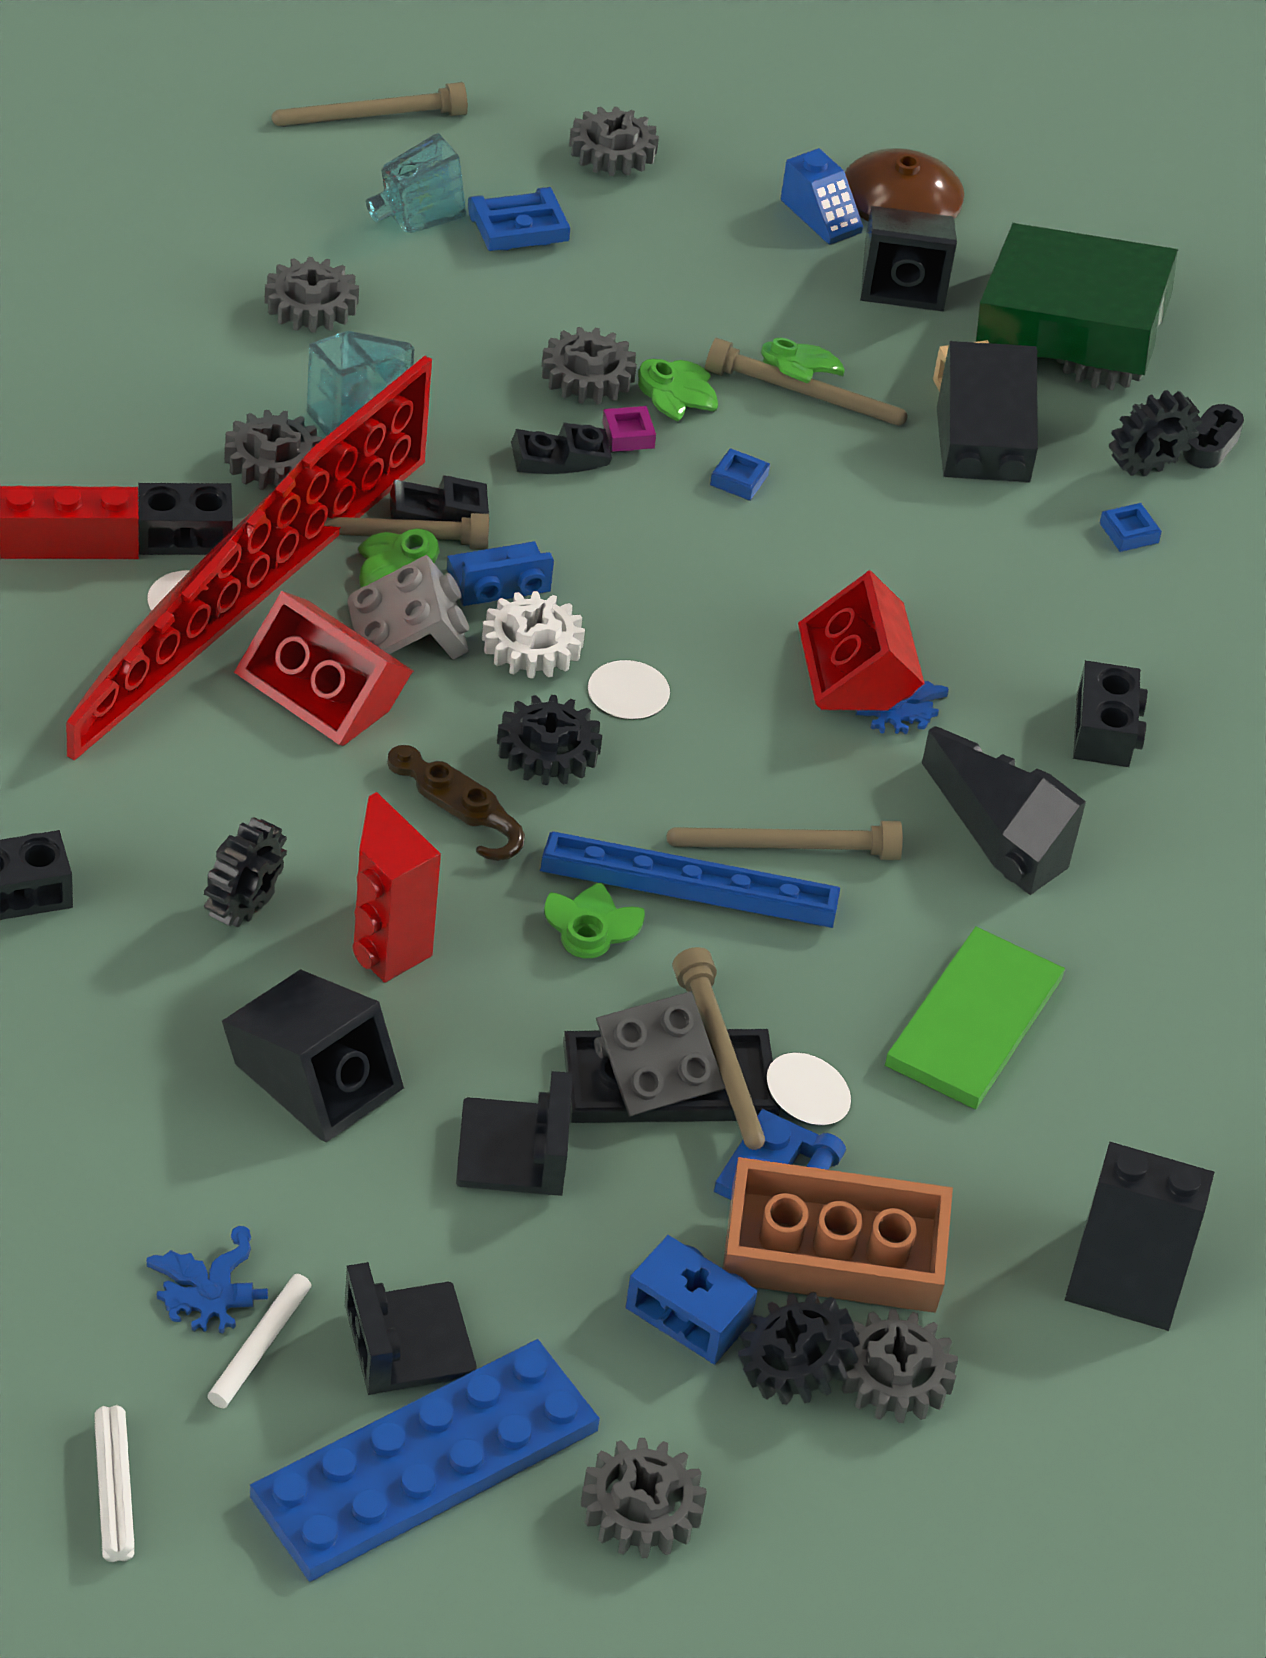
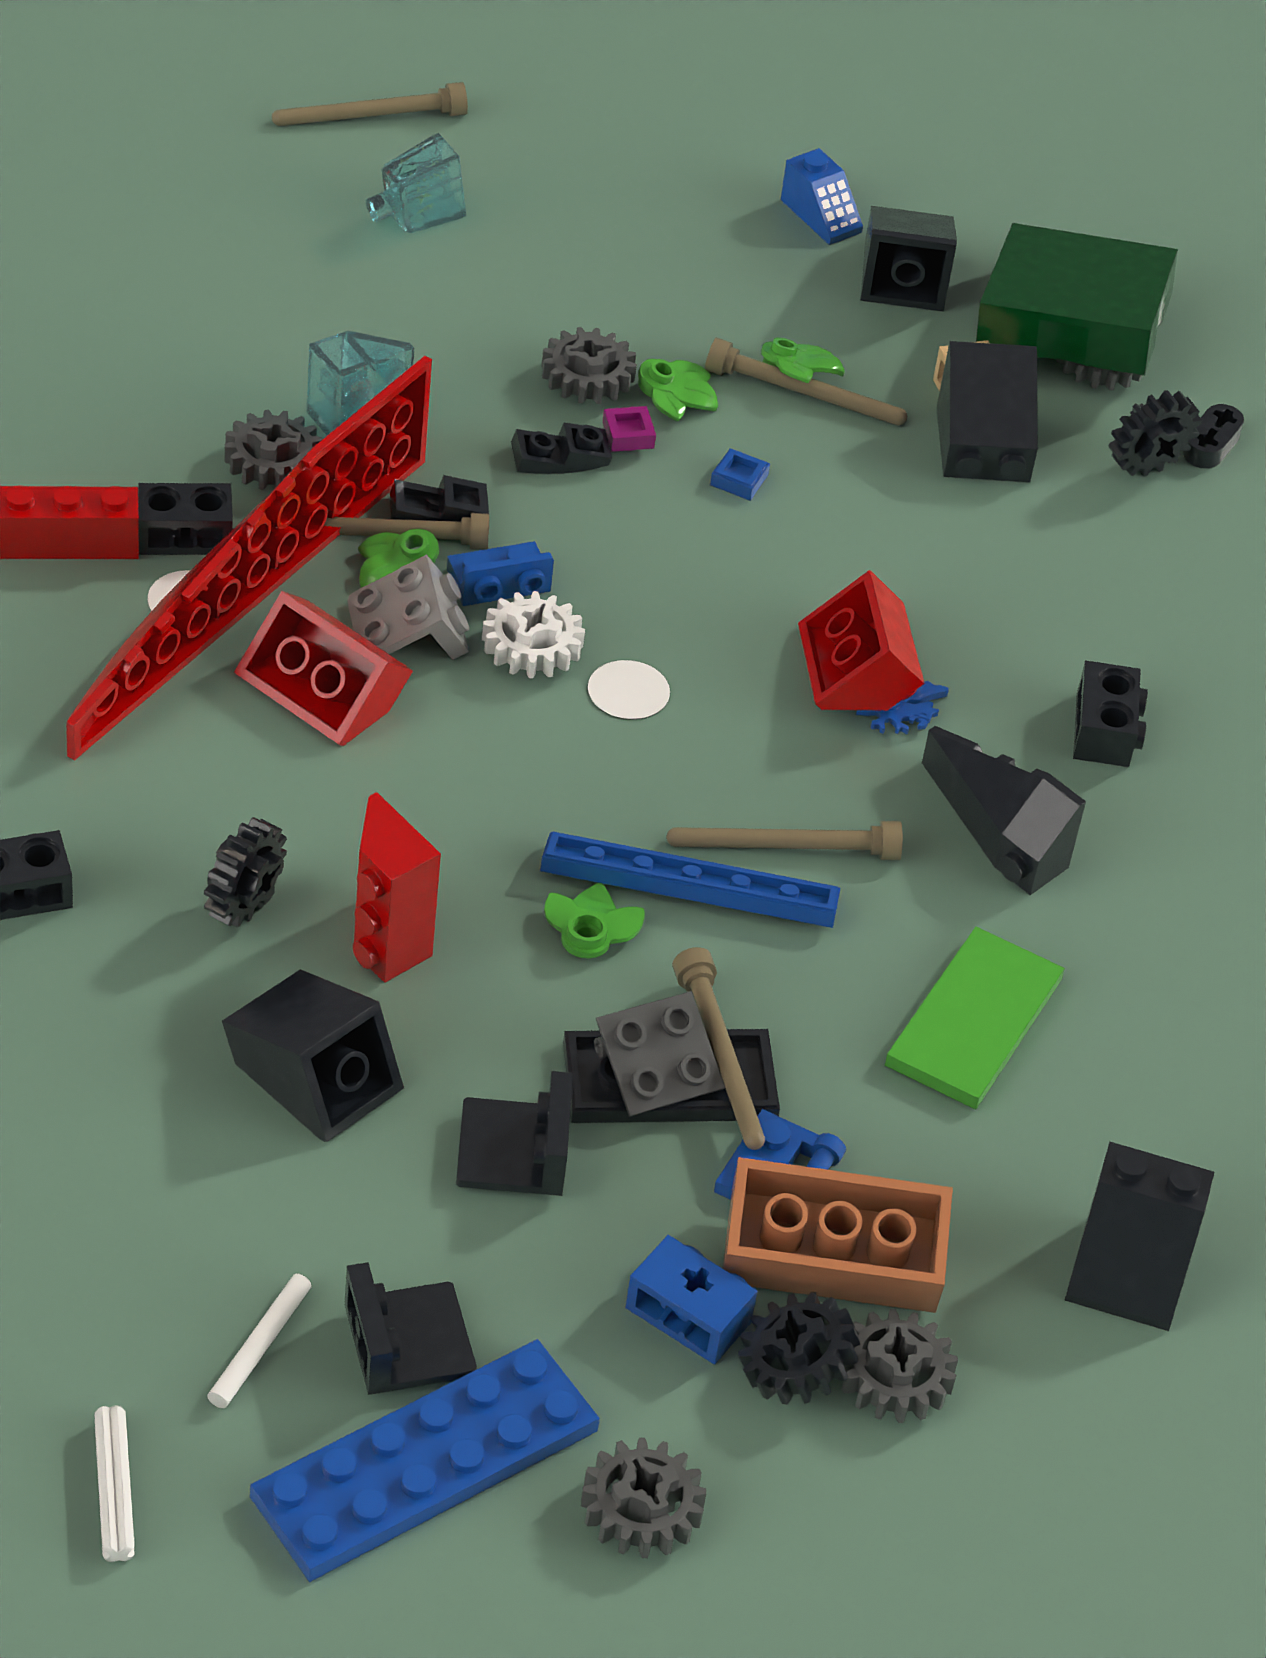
blue piece [146,1226,268,1334] -> none
dark grey gear [265,257,359,333] -> none
dark brown piece [387,745,525,861] -> none
blue plate [468,187,570,251] -> none
black gear [497,694,603,785] -> none
dark grey gear [569,107,659,176] -> none
white sticker [767,1053,851,1125] -> none
reddish brown dish [845,148,964,222] -> none
blue tile [1099,503,1162,552] -> none

